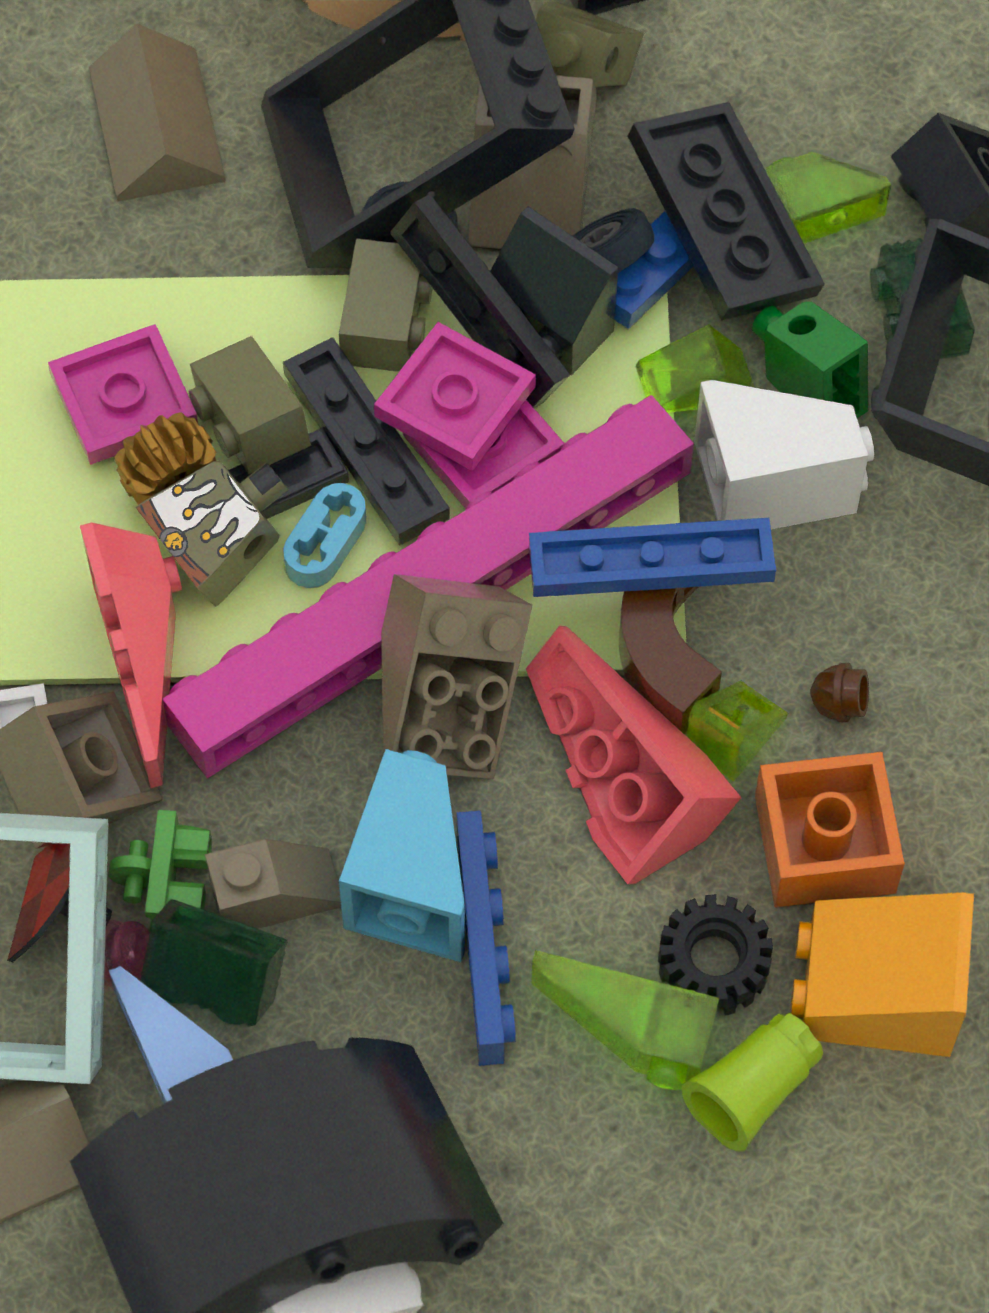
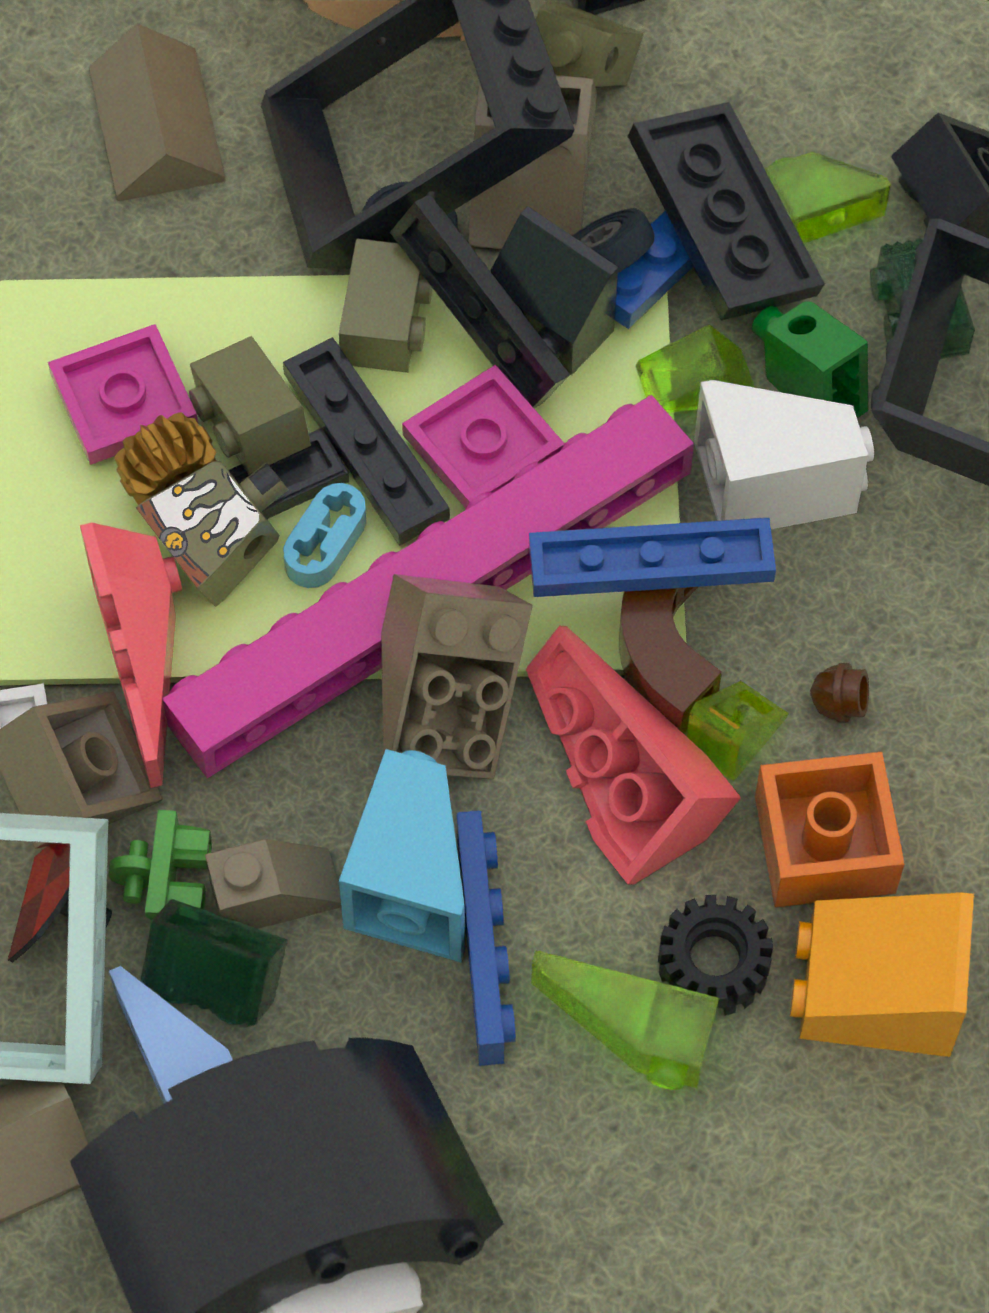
clear pink plate [104,920,155,987] -> none
dark pink plate [374,322,536,471] -> none
lime plant [681,1013,823,1152] -> none

